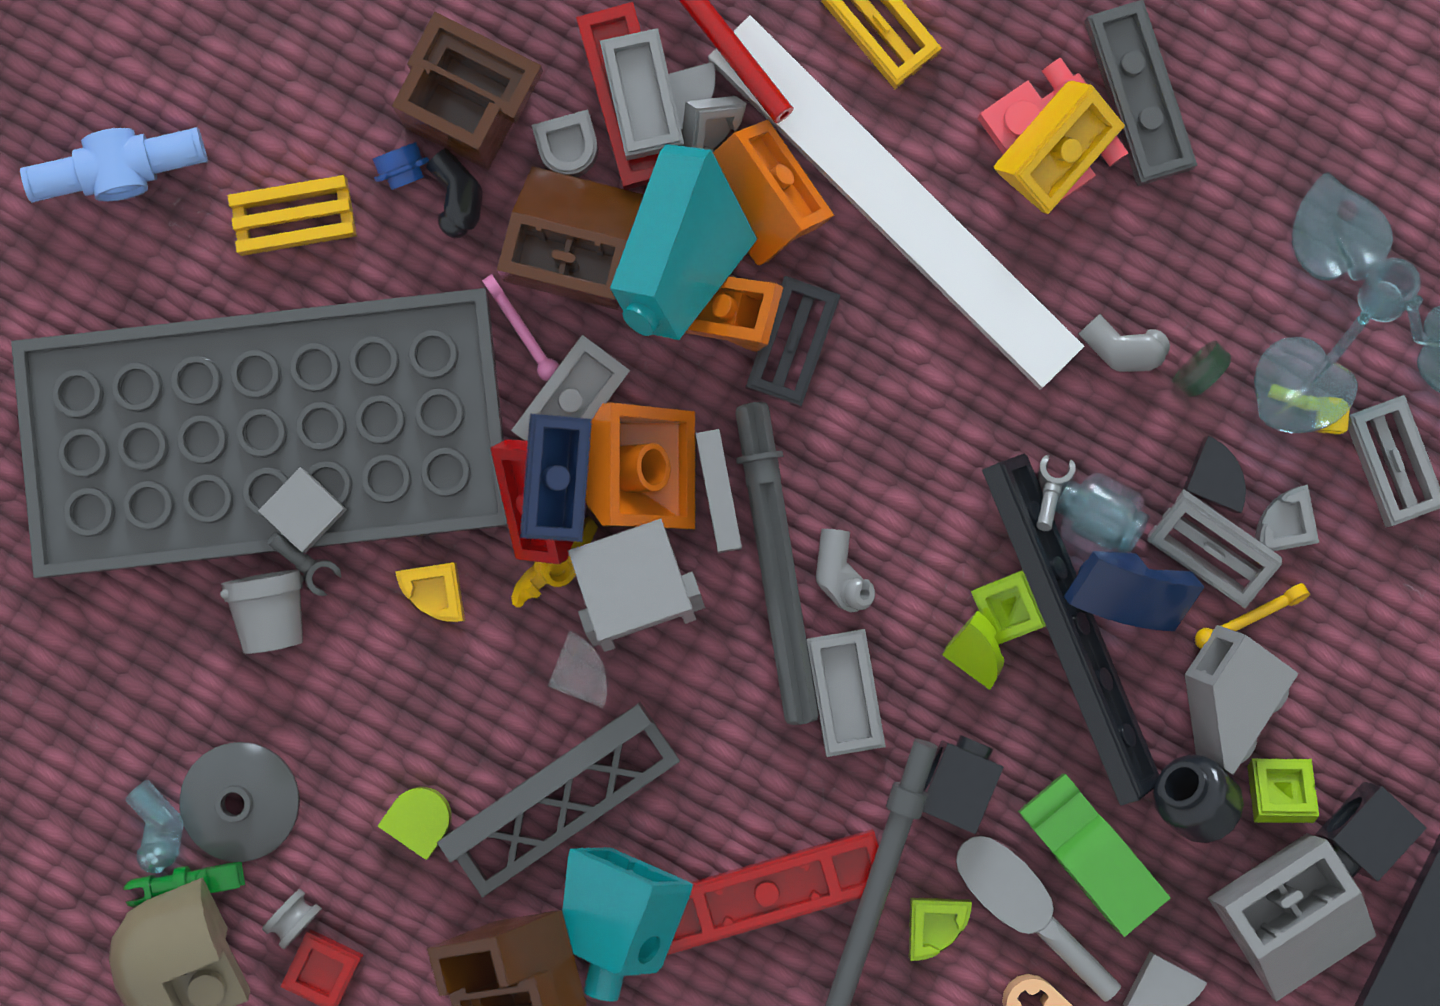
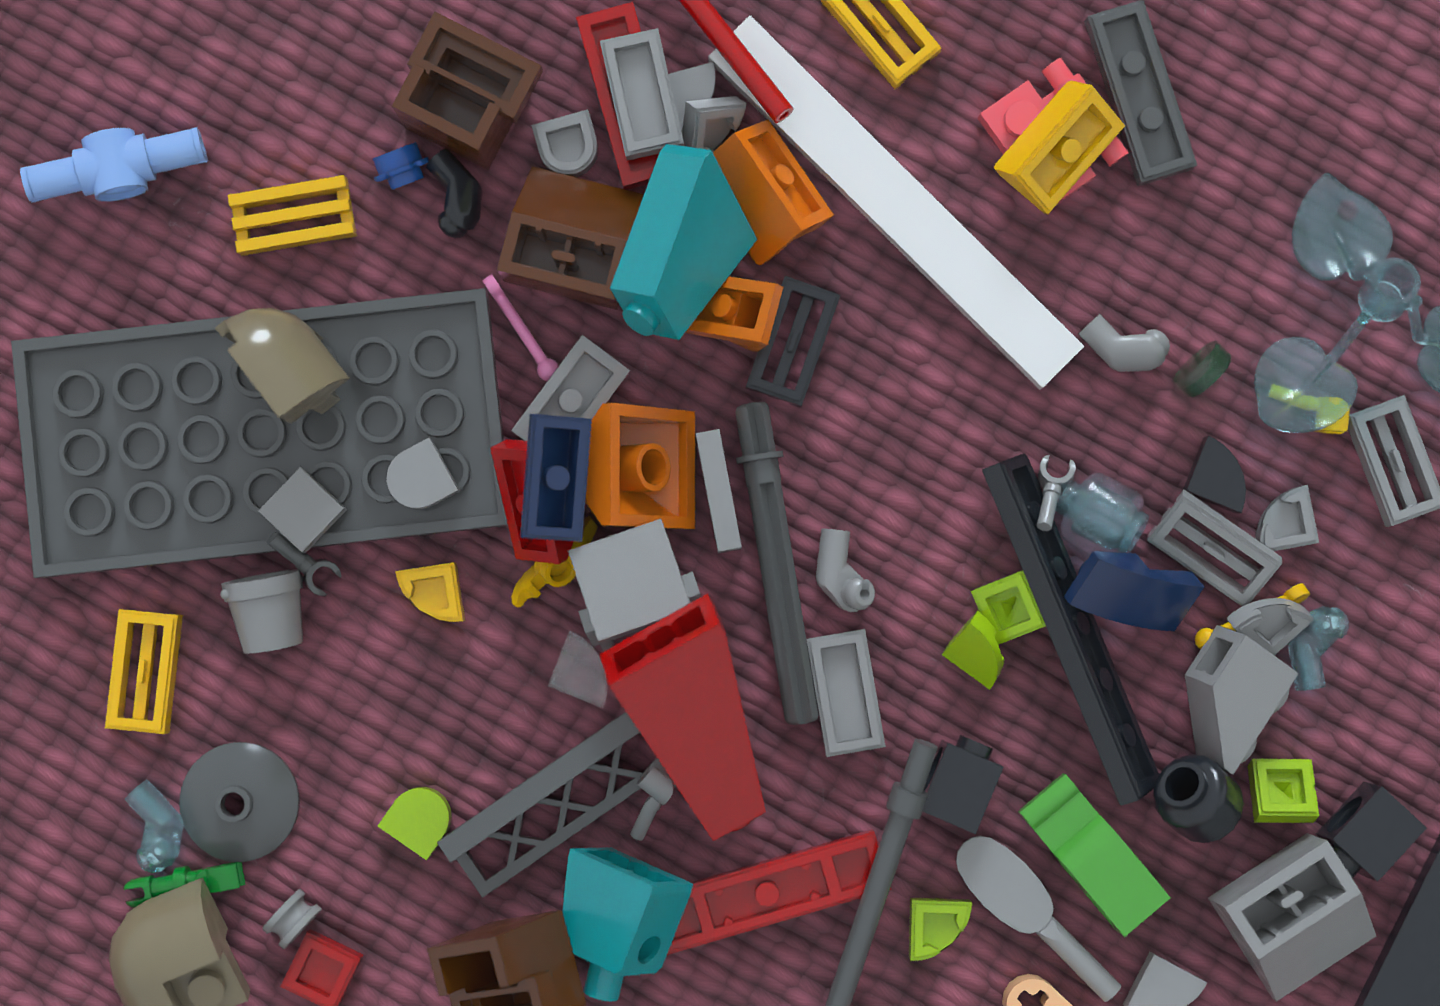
none -> yellow tile [105,609,183,734]
none -> dark tan brick [215,307,350,424]
none -> light grey tile [387,437,460,509]
none -> red slope [600,593,766,841]
none -> light grey hand [630,758,676,841]
none -> light grey tile [1227,598,1314,656]
none -> clear light blue arm [1288,606,1349,691]

